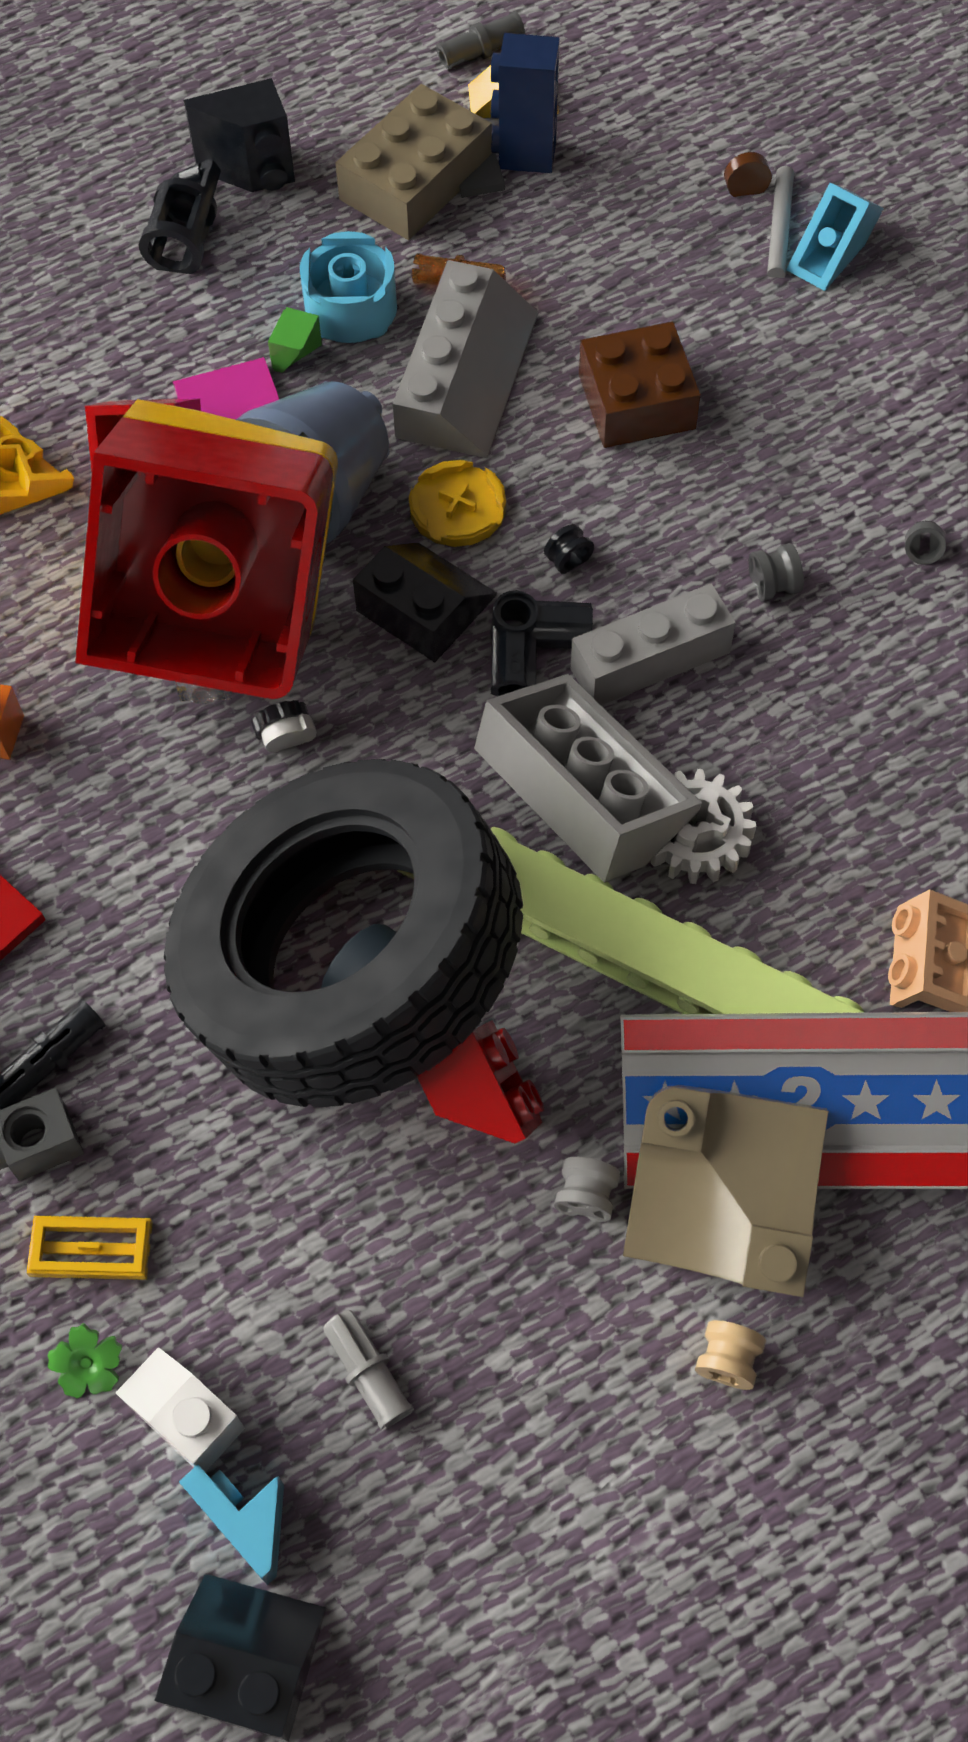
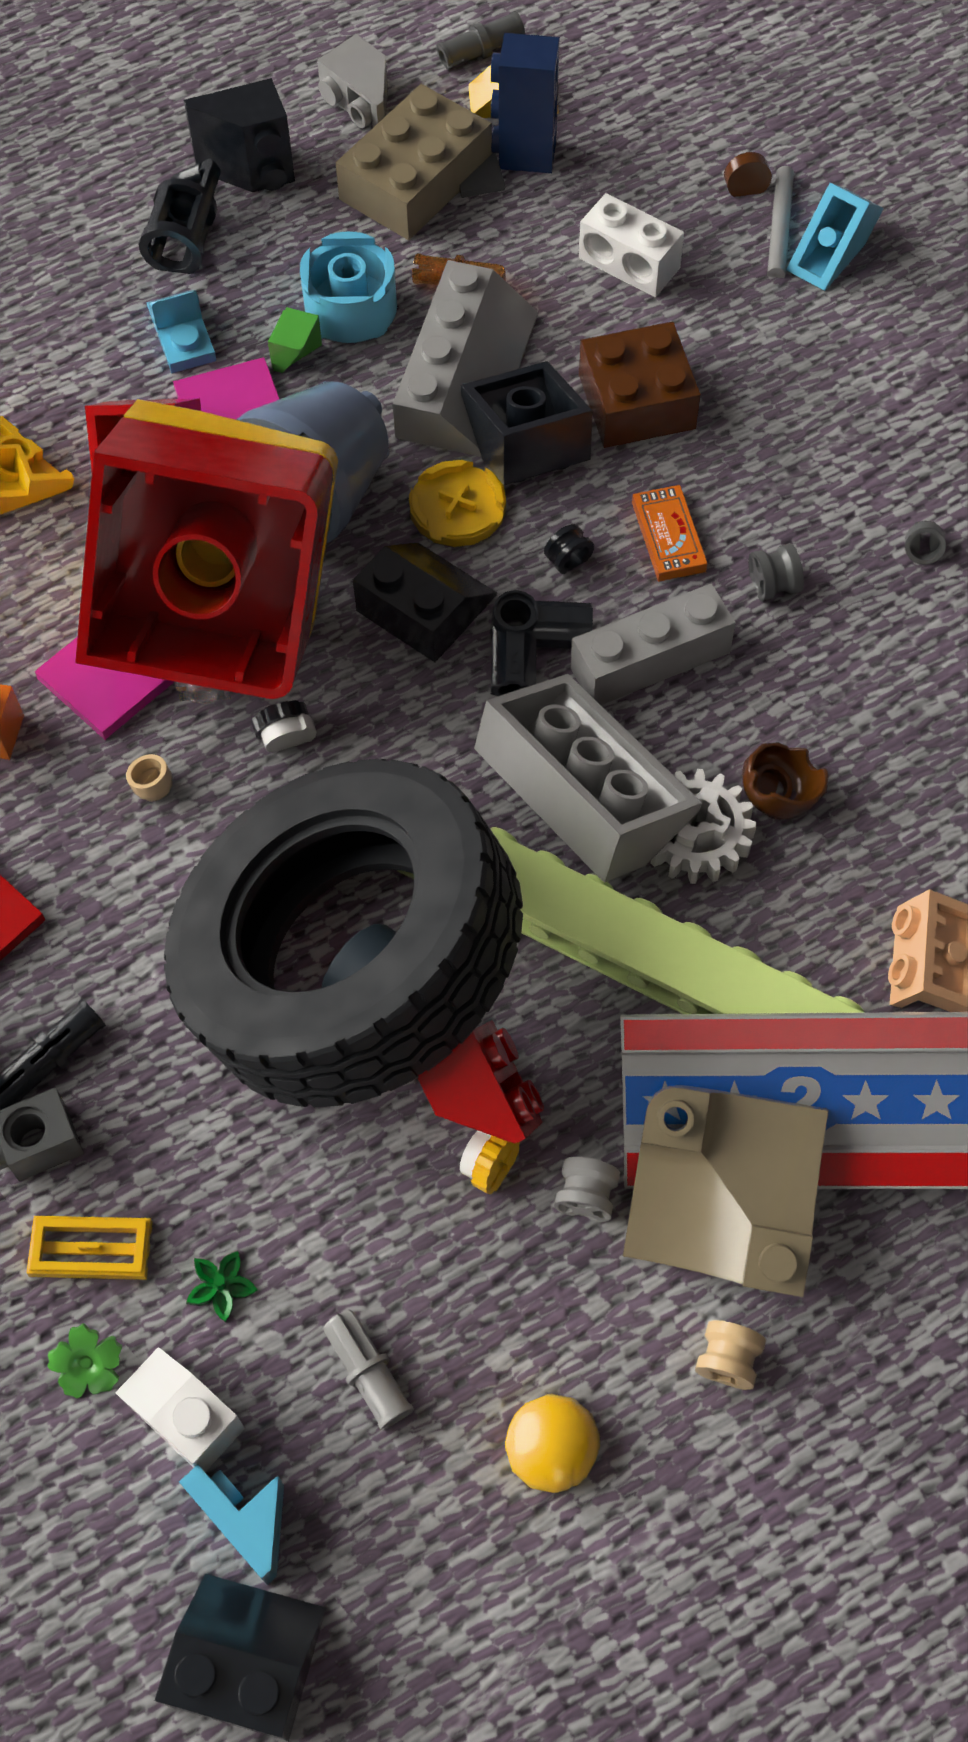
none -> dark pink tile [34,637,175,740]
none -> tan hinge [126,754,172,802]
none -> medium azure slope [146,290,217,374]
none -> green plant [186,1251,258,1323]
none -> light grey slope [317,34,388,128]
none -> yellow piece [460,1130,520,1194]
none -> black slope [461,361,593,485]
none -> yellow hair [505,1394,600,1493]
none -> white brick [579,193,684,297]
none -> orange tile [632,485,707,582]
none -> reddish brown hair [742,742,829,820]

